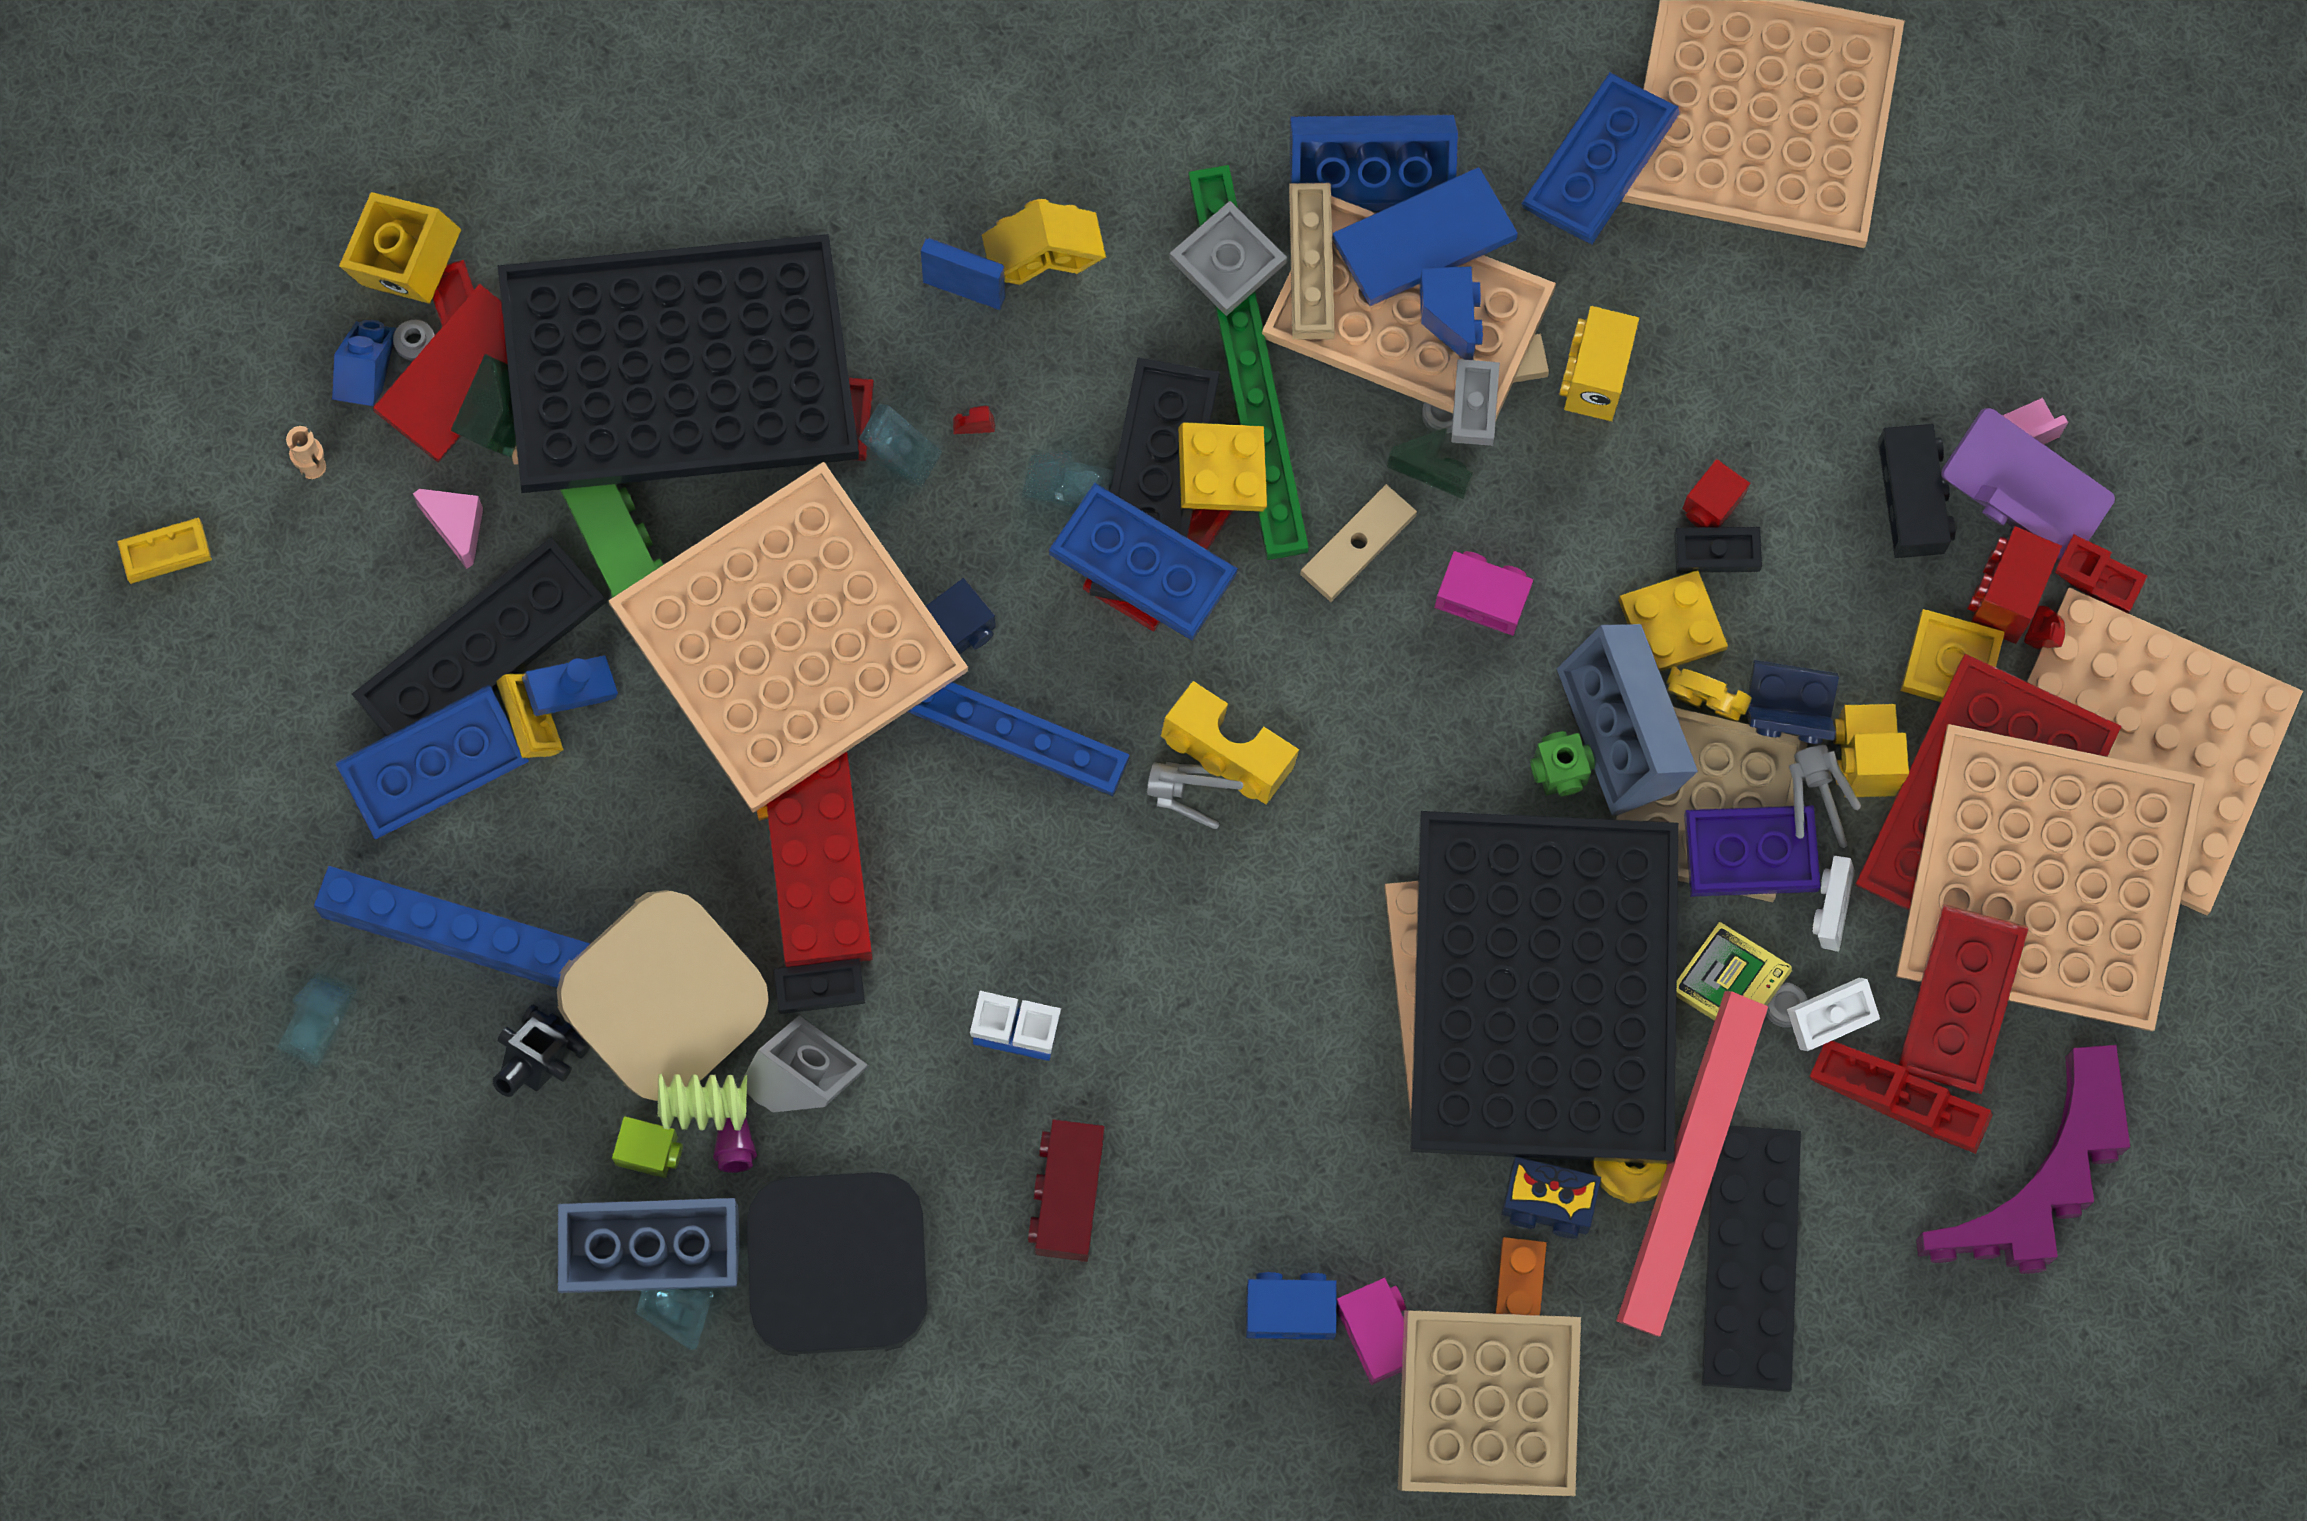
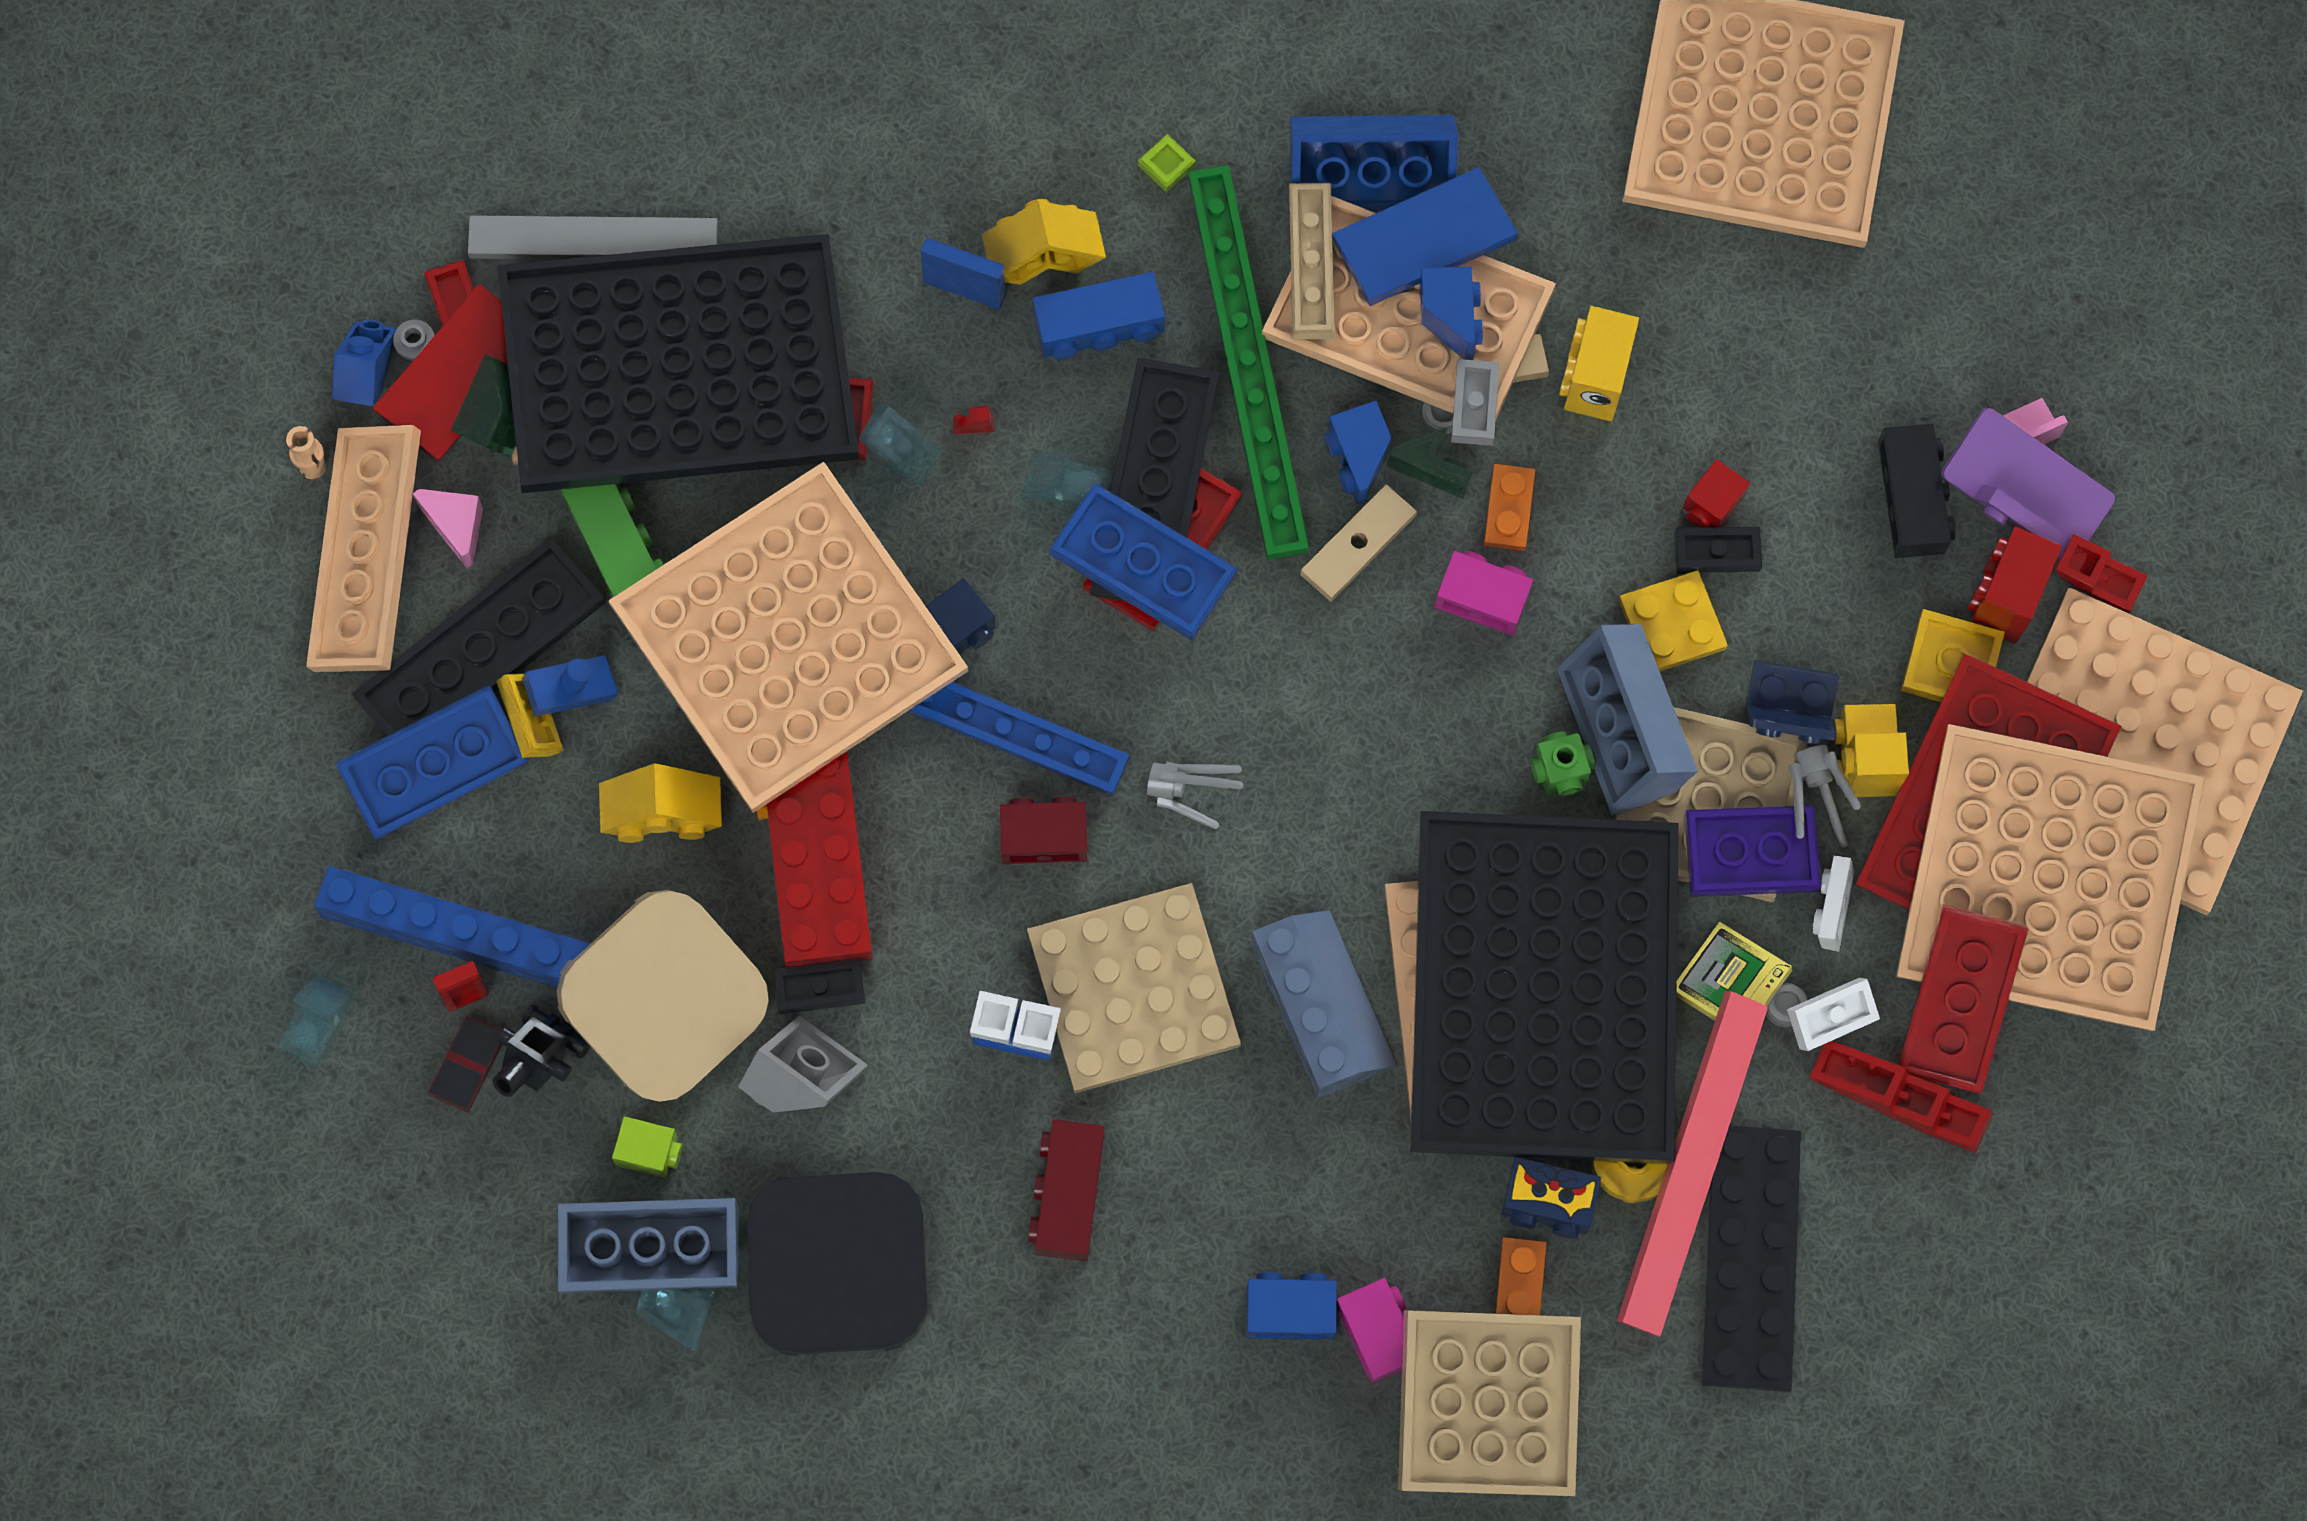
yellow plate [117,517,212,584] -> none
yellow brick [339,192,462,304] -> none
yellowish green piece [658,1074,747,1130] -> none
magenta cone [713,1117,757,1173] -> none
yellow arch [1160,681,1299,805] -> none
light grey plate [1169,201,1287,316] -> none
yellow plate [1178,423,1267,512] -> none
blue tile [1521,73,1680,245] -> none
yellow plate [1666,667,1752,722] -> none
magenta arch [1916,1045,2130,1274] -> none
red tile [2024,606,2066,649] -> none
none -> light nougat plate [306,425,421,672]
none -> black tile [428,1015,503,1113]
none -> red tile [432,961,489,1012]
none -> light grey tile [468,215,718,260]
none -> yellow brick [599,763,722,843]
none -> dark red brick [1000,797,1087,864]
none -> tan plate [1027,883,1241,1094]
none -> blue brick [1032,271,1165,359]
none -> lime tile [1138,134,1196,193]
none -> sand blue slope [1250,910,1397,1099]
none -> blue slope [1324,401,1391,505]
none -> orange plate [1484,464,1535,551]

